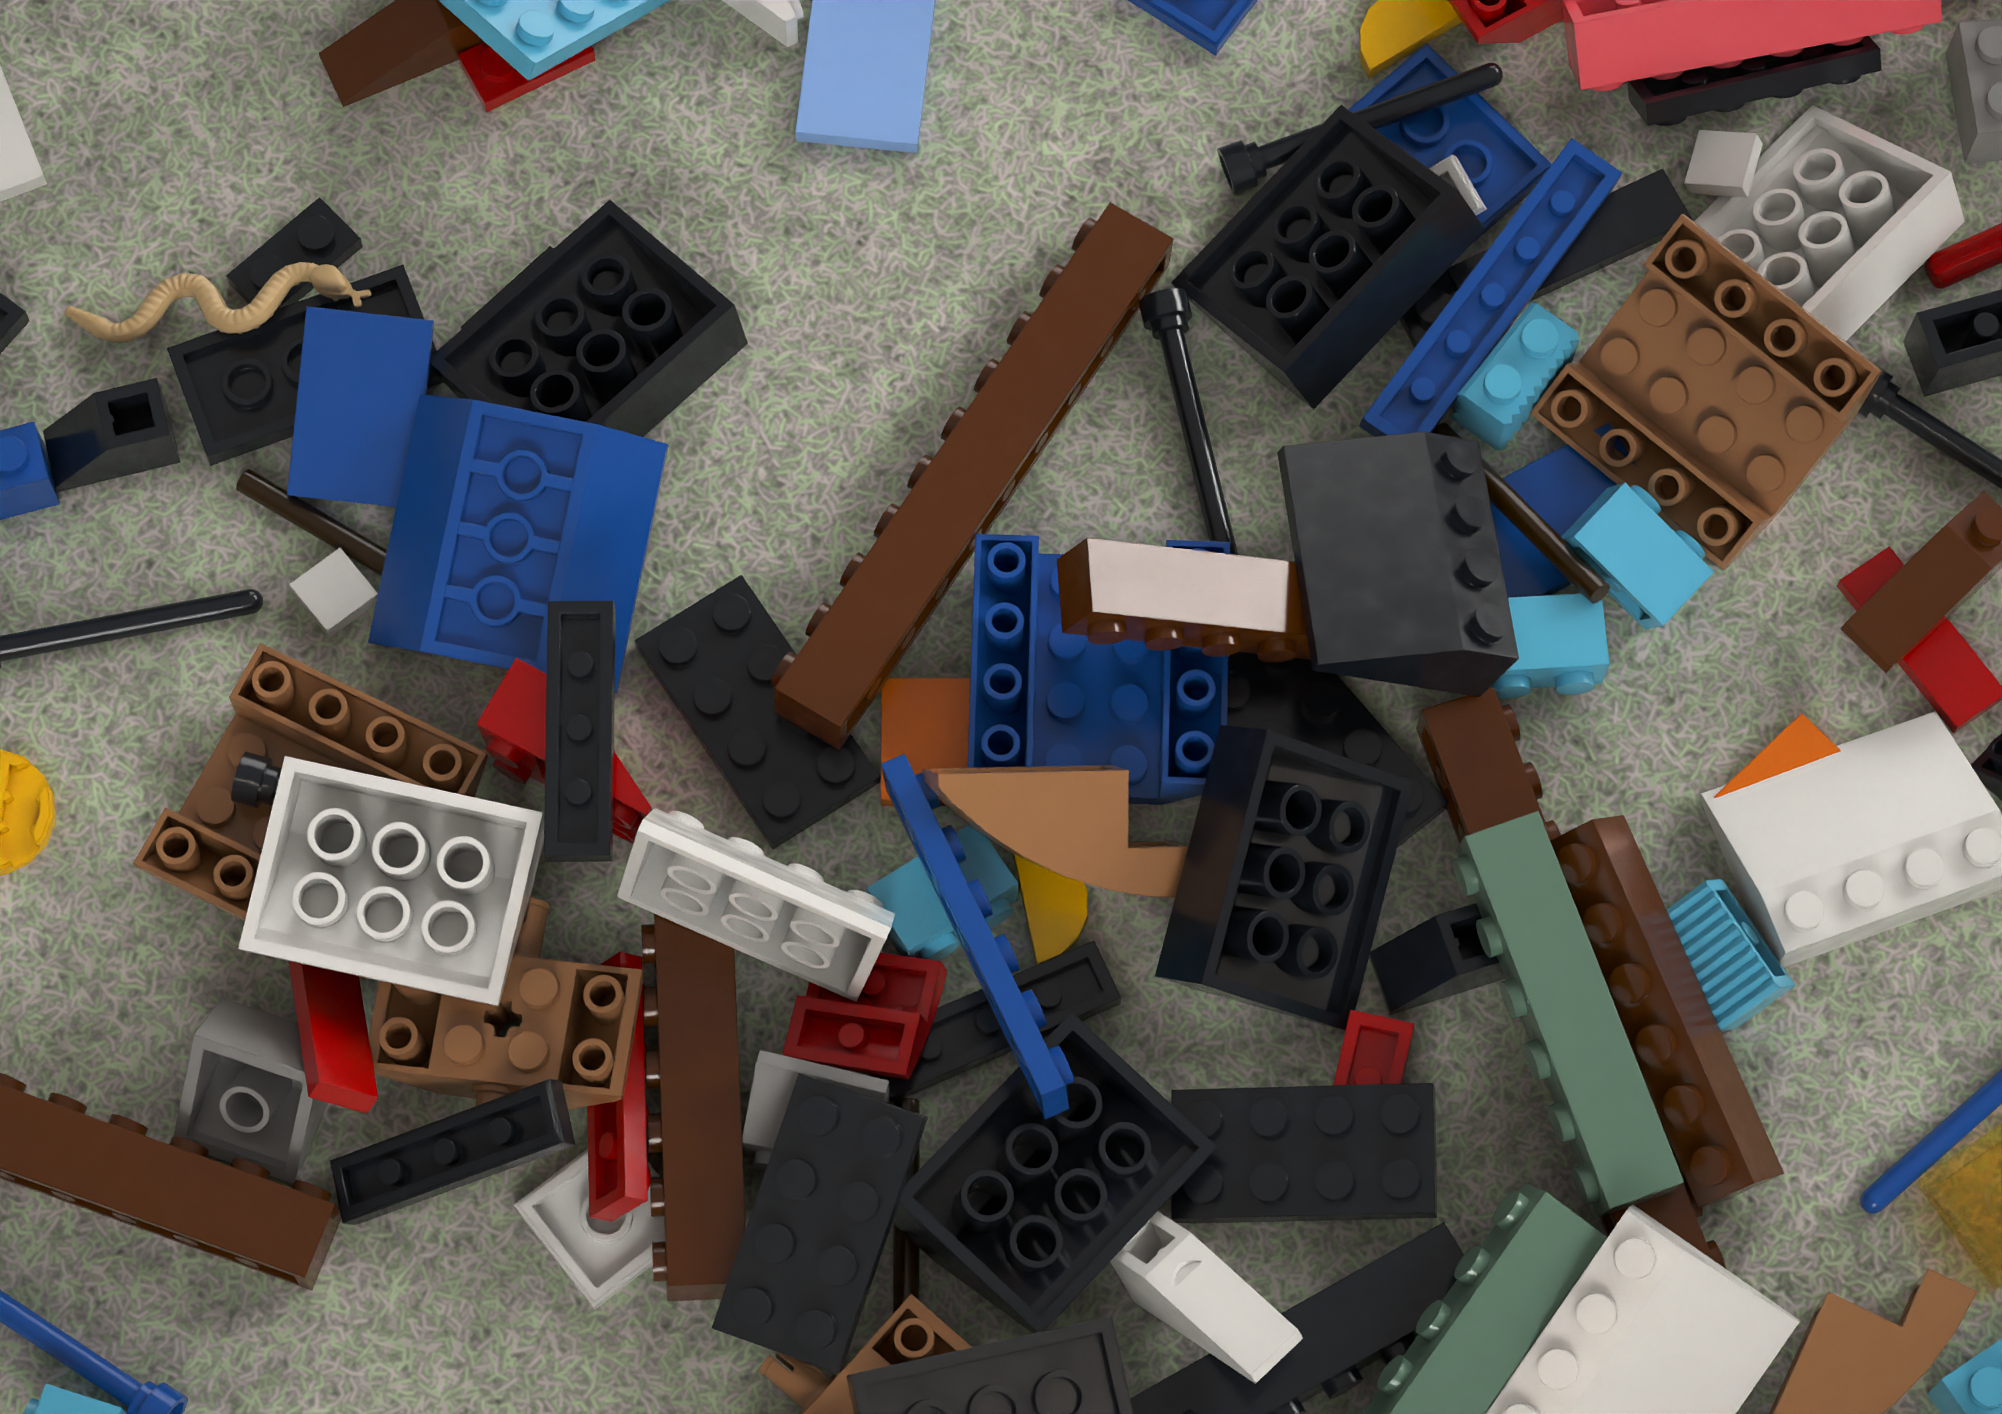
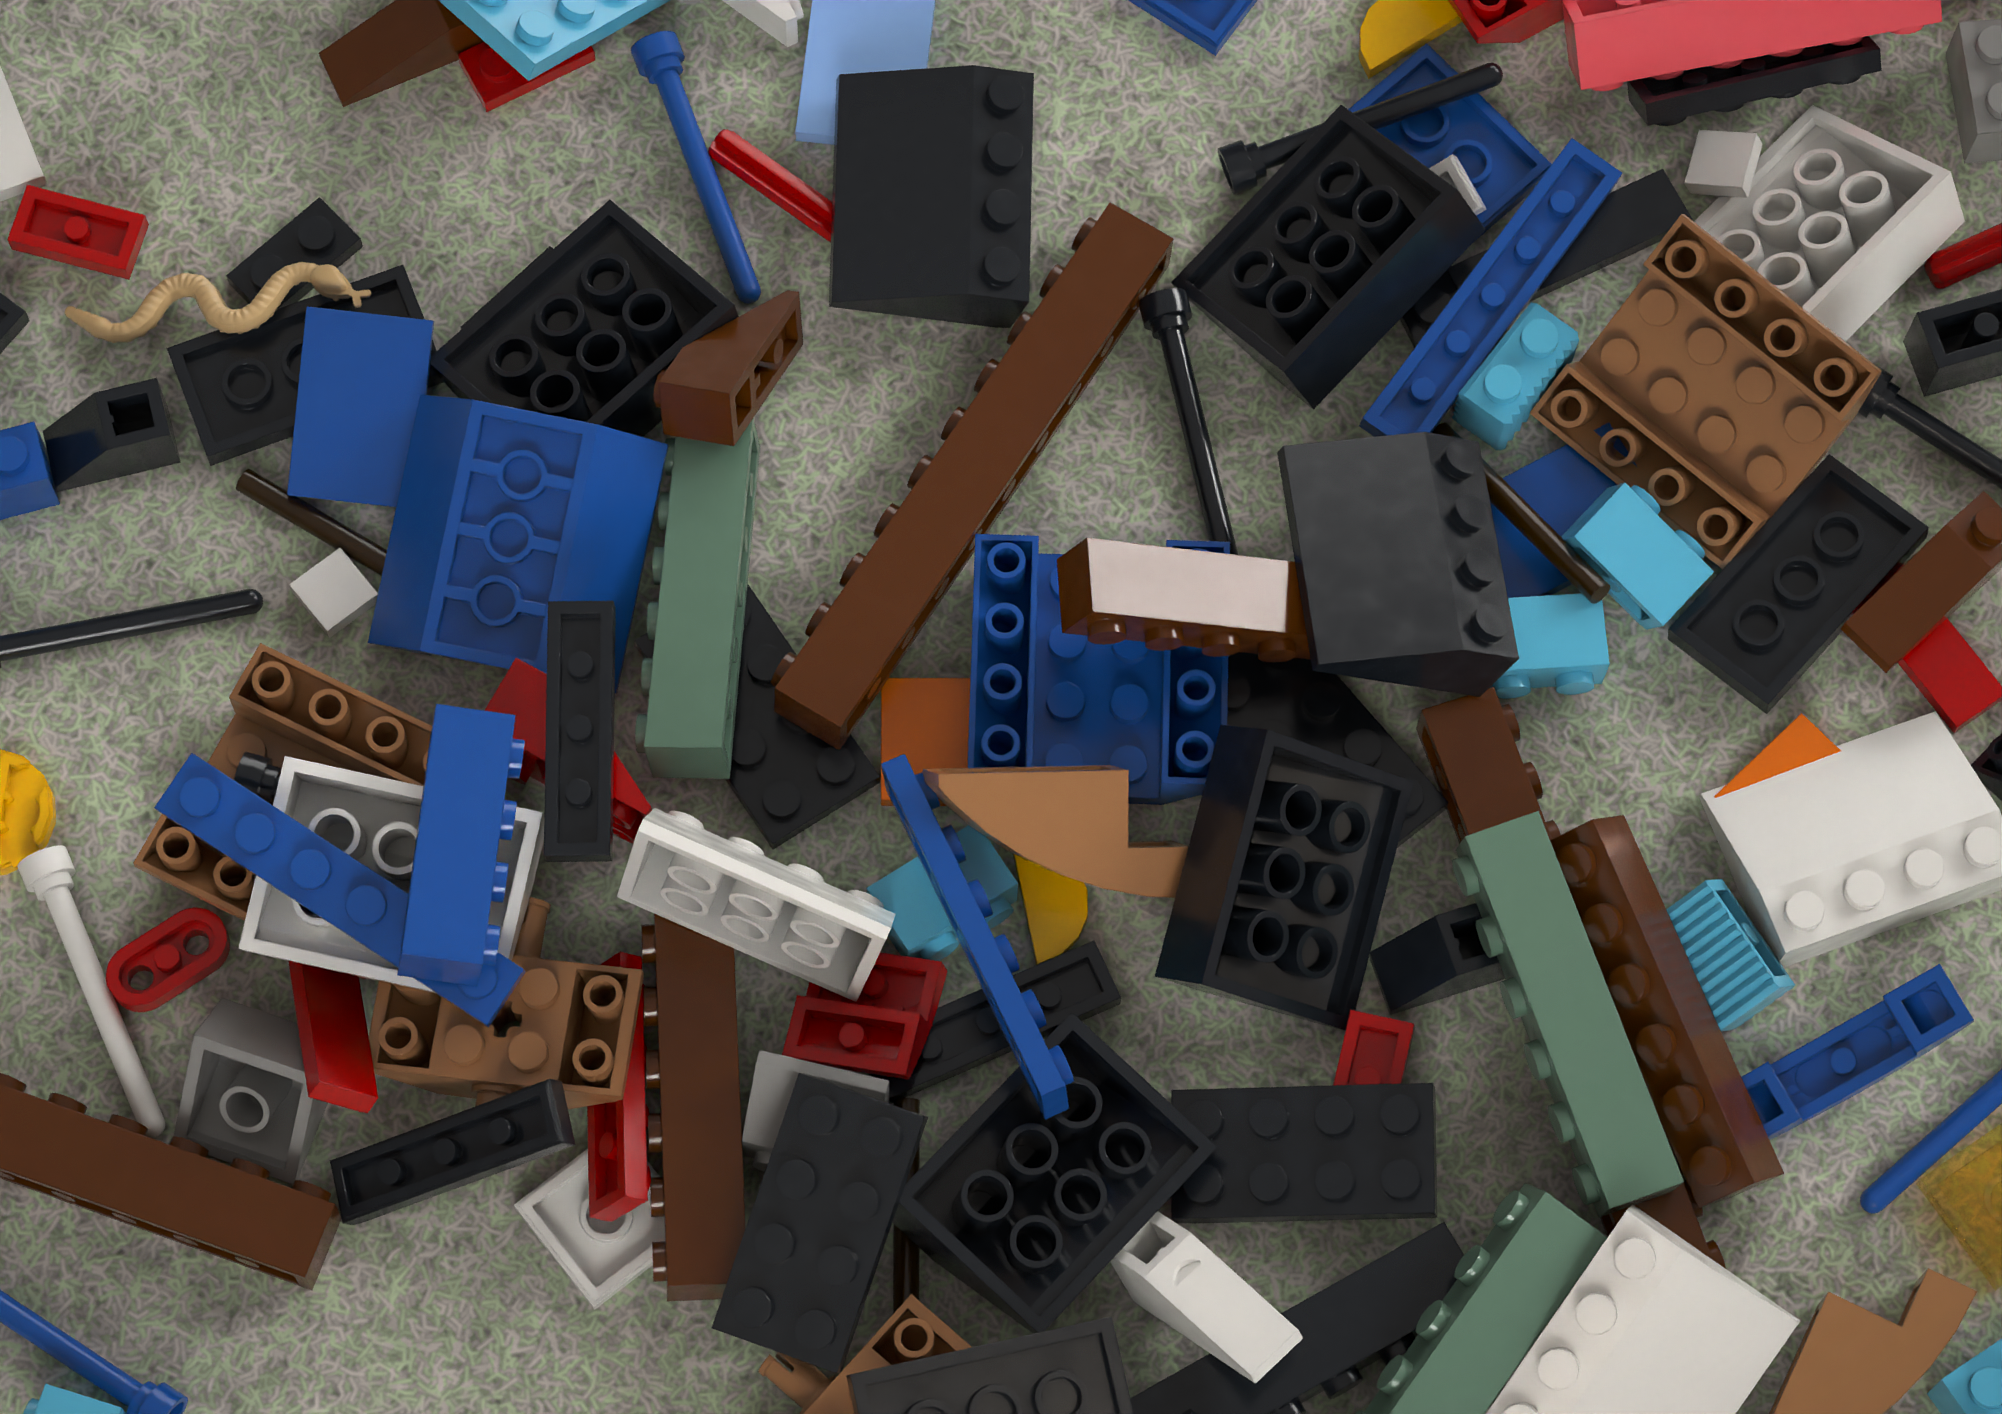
none -> red plate [7,185,149,280]
none -> white piece [17,845,165,1138]
none -> red plate [106,907,230,1012]
none -> blue plate [154,753,526,1027]
none -> blue brick [397,704,525,986]
none -> blue piece [631,31,761,304]
none -> sand green brick [635,418,760,779]
none -> reddish brown slope [654,290,803,446]
none -> red axle [708,129,832,243]
none -> black slope [829,65,1034,328]
none -> black plate [1668,454,1929,714]
none -> blue slope [1741,964,1974,1140]

